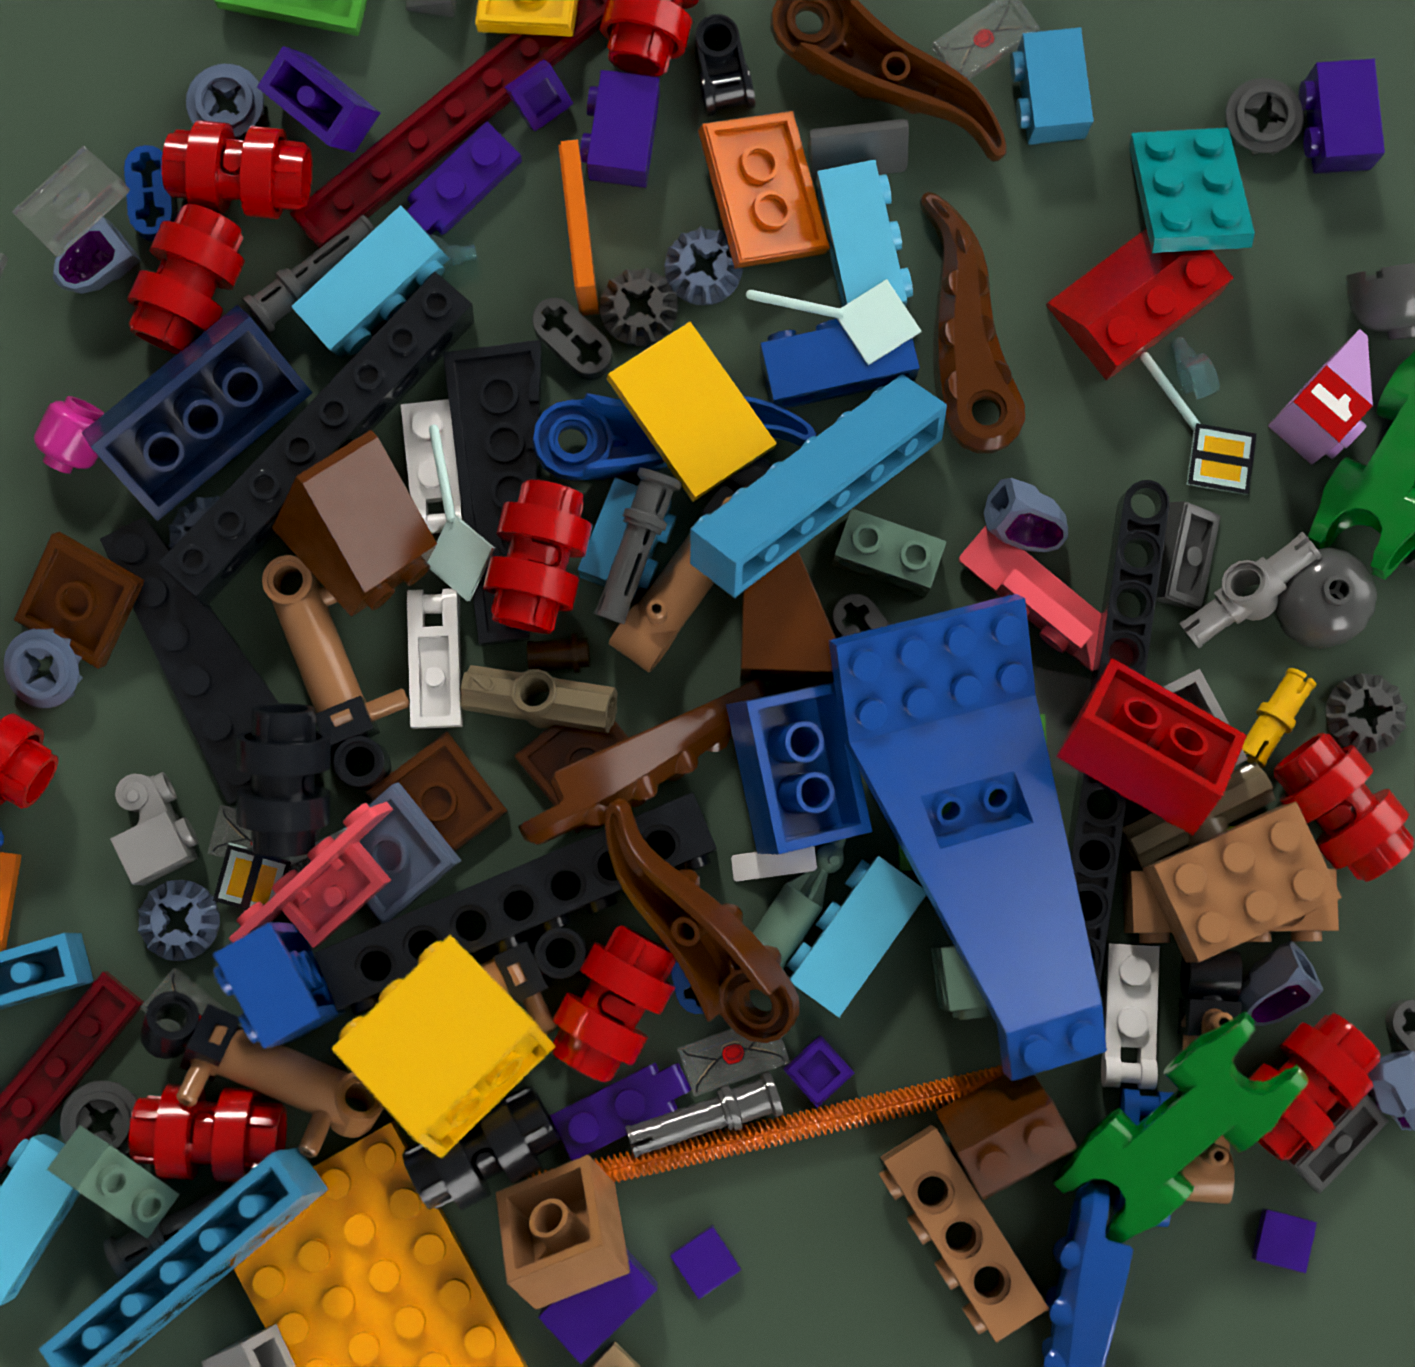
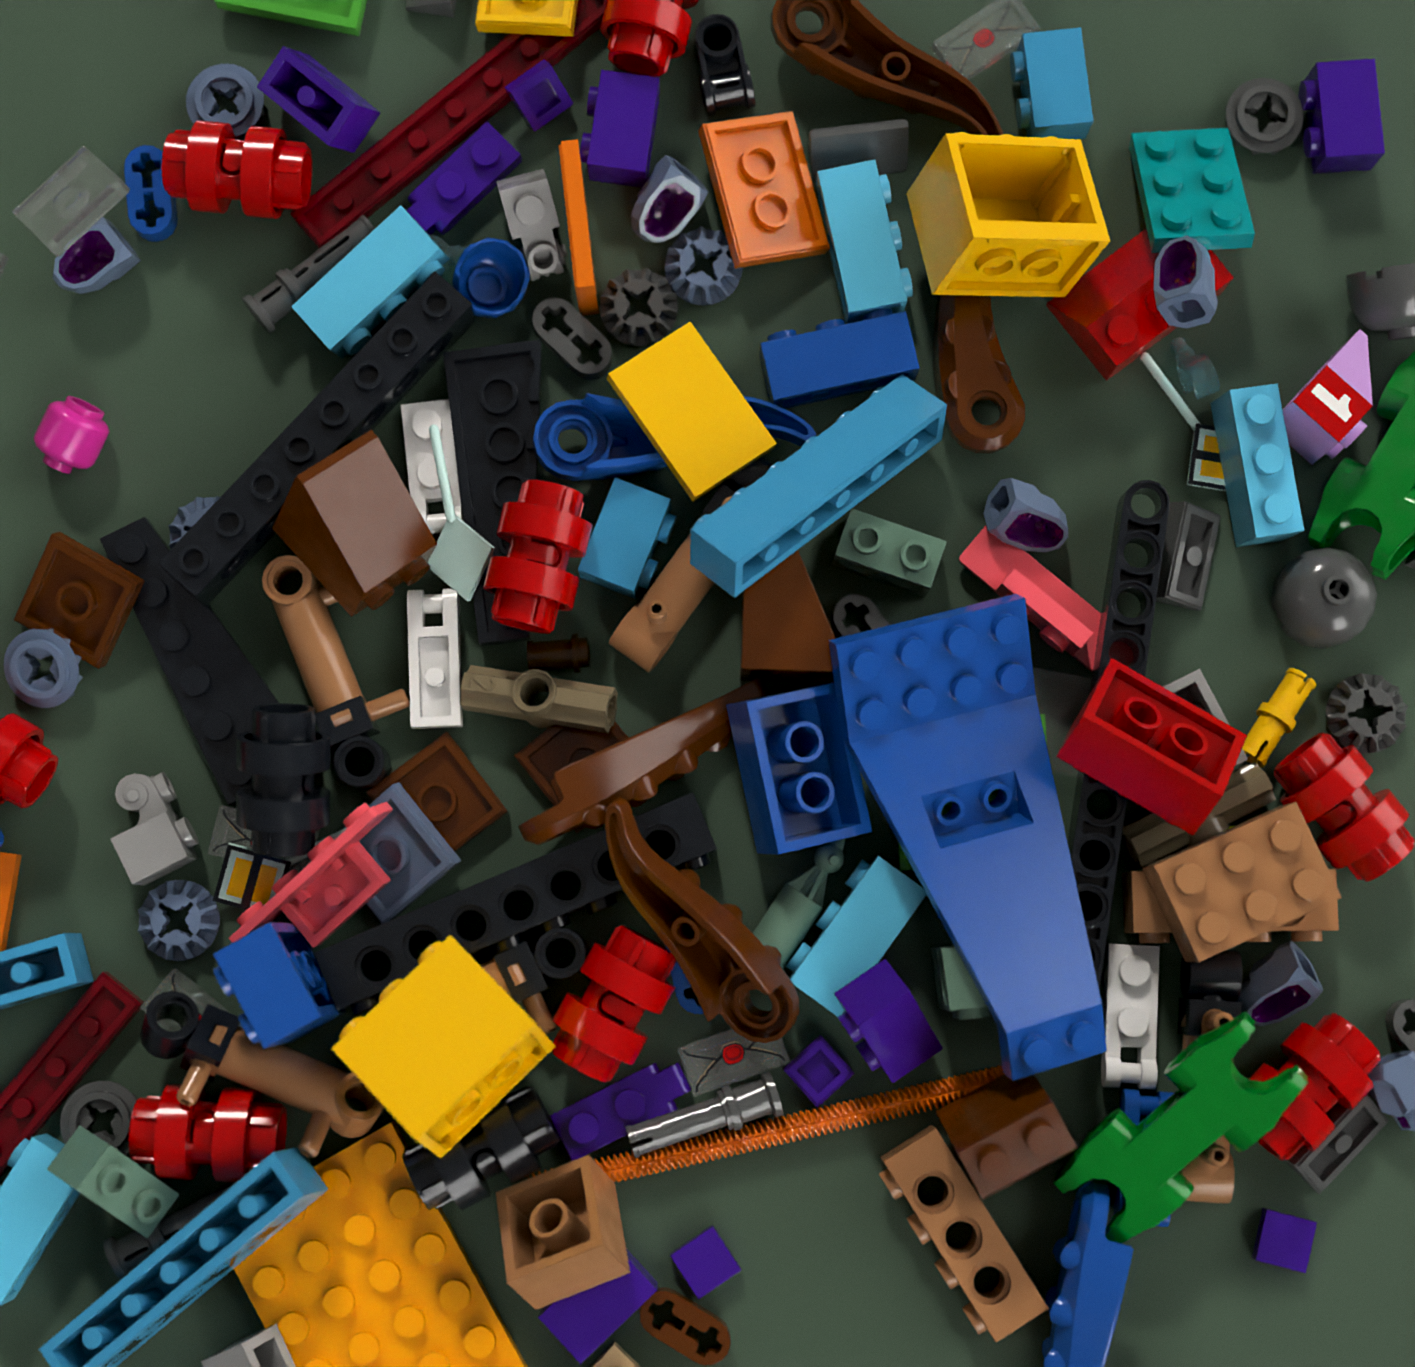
dark blue brick [82,305,313,521] -> none
red piece [127,204,245,355] -> none
dark grey pin [594,468,682,625] -> none
white sticker [731,846,817,881] -> none
light aqua piece [746,279,922,366] -> none
light grey pin [1179,532,1322,649] -> none
none -> blue hair [452,237,530,319]
none -> light grey brick [496,169,567,281]
none -> rock [631,155,708,243]
none -> reddish brown beam [640,1287,731,1365]
none -> dark purple brick [834,959,943,1083]
none -> yellow container [906,132,1110,297]
none -> sand blue rock [1154,235,1218,329]
none -> medium azure brick [1210,383,1304,547]

